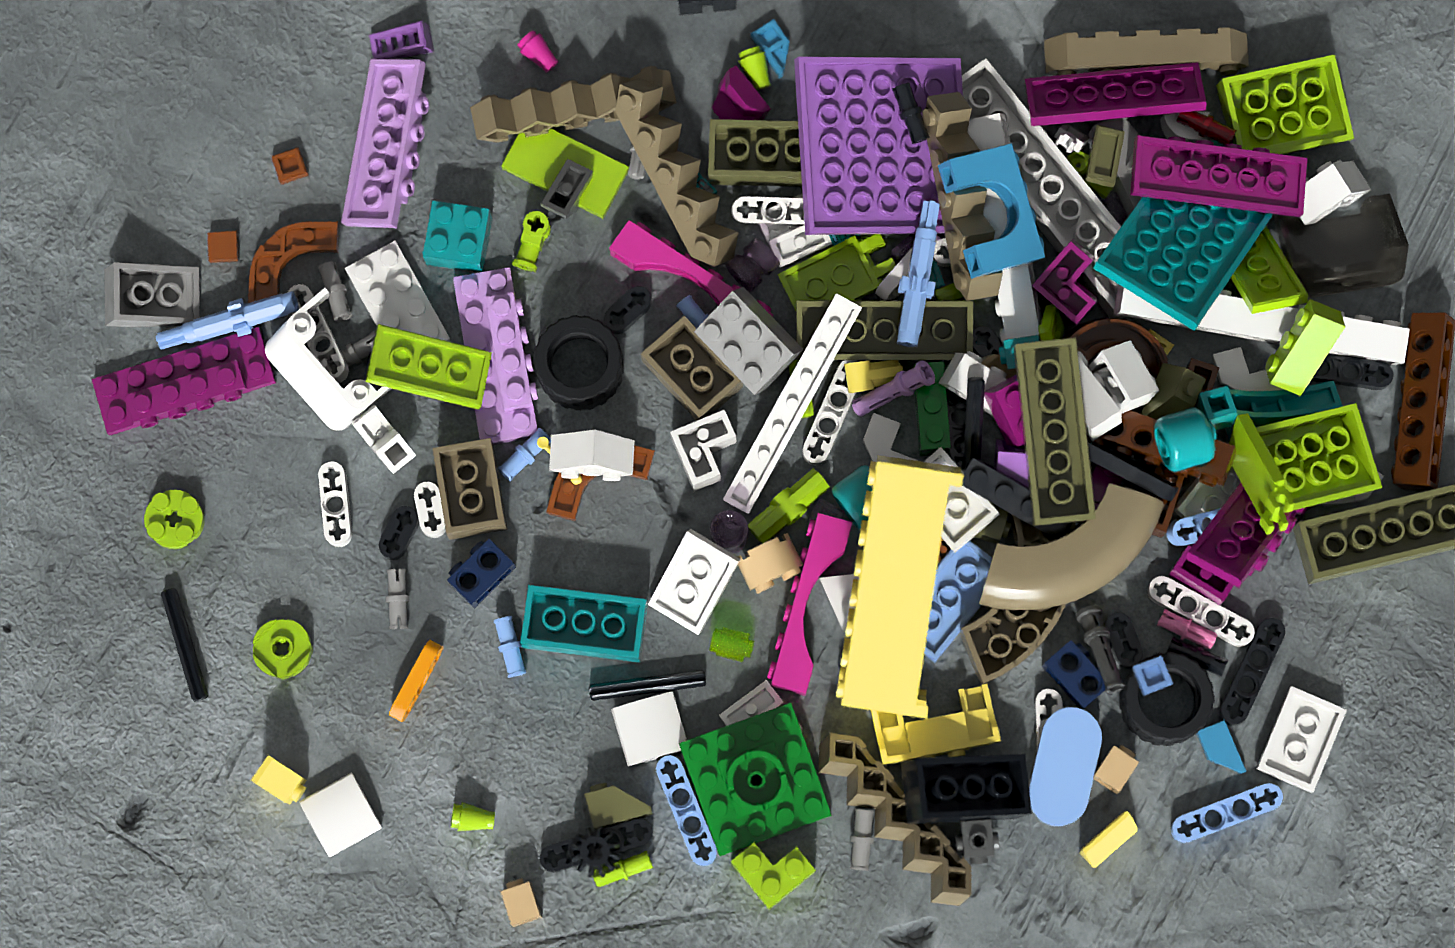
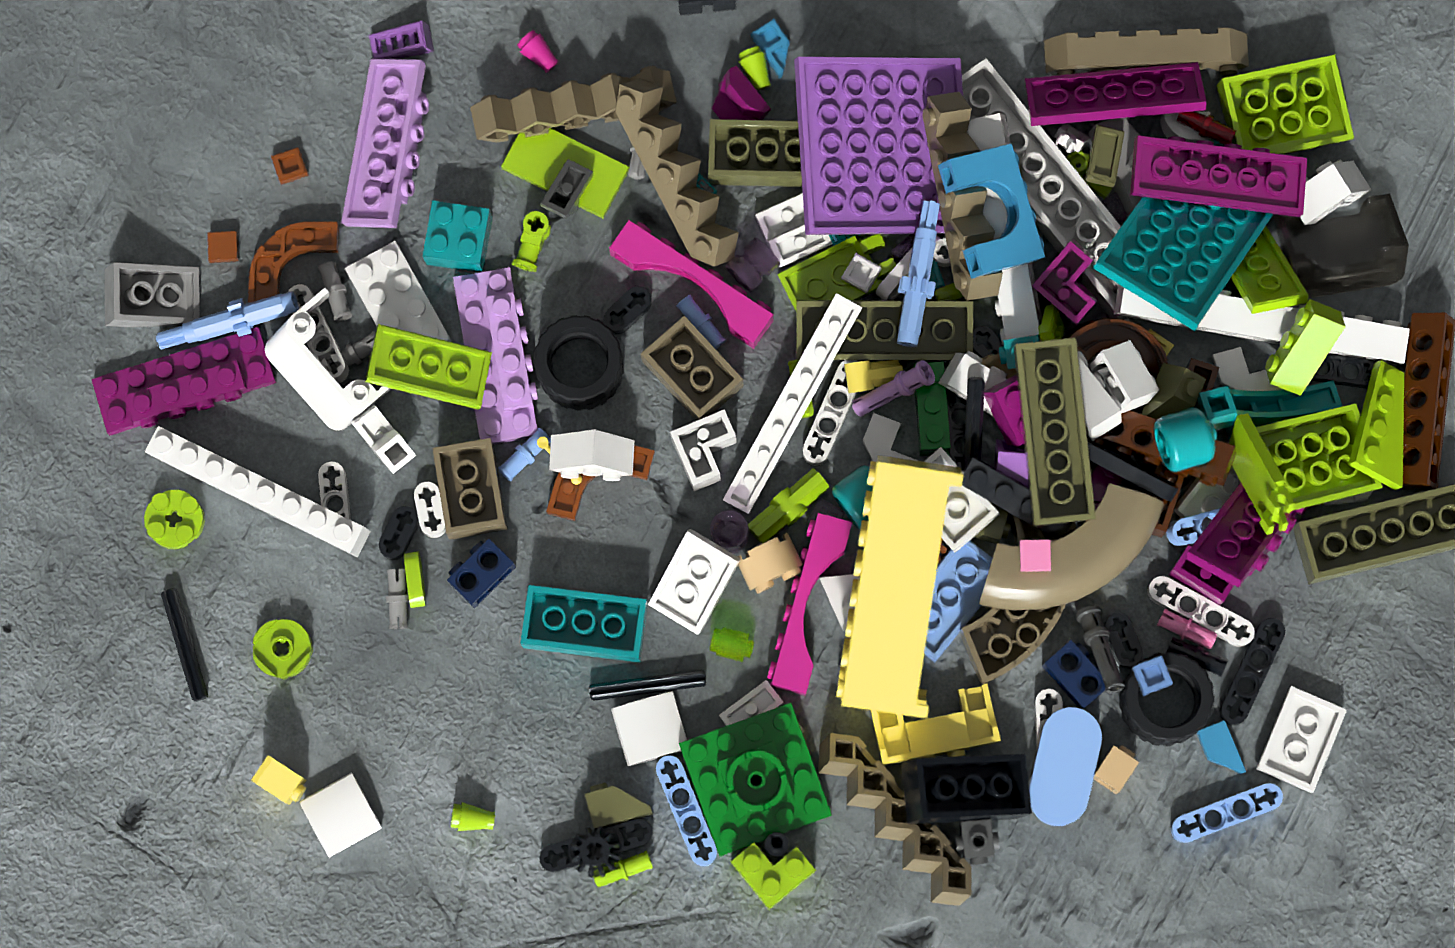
light orange beam [389,640,443,722] -> none
light blue pin [494,616,527,678] -> none
tan brick [501,878,542,927] -> none
light grey brick [694,287,804,395] -> none
white beam [731,197,804,224] -> none
light grey pin [850,809,874,871] -> none
black pin [892,82,930,144] -> none
light yellow slope [1079,811,1138,868] -> none
none -> white brick [145,426,371,558]
none -> lime beam [404,551,426,608]
none -> black pin [765,832,789,857]
none -> white tile [841,253,882,294]
none -> bright pink tile [1019,540,1051,571]
none -> lime wing [1348,360,1404,490]

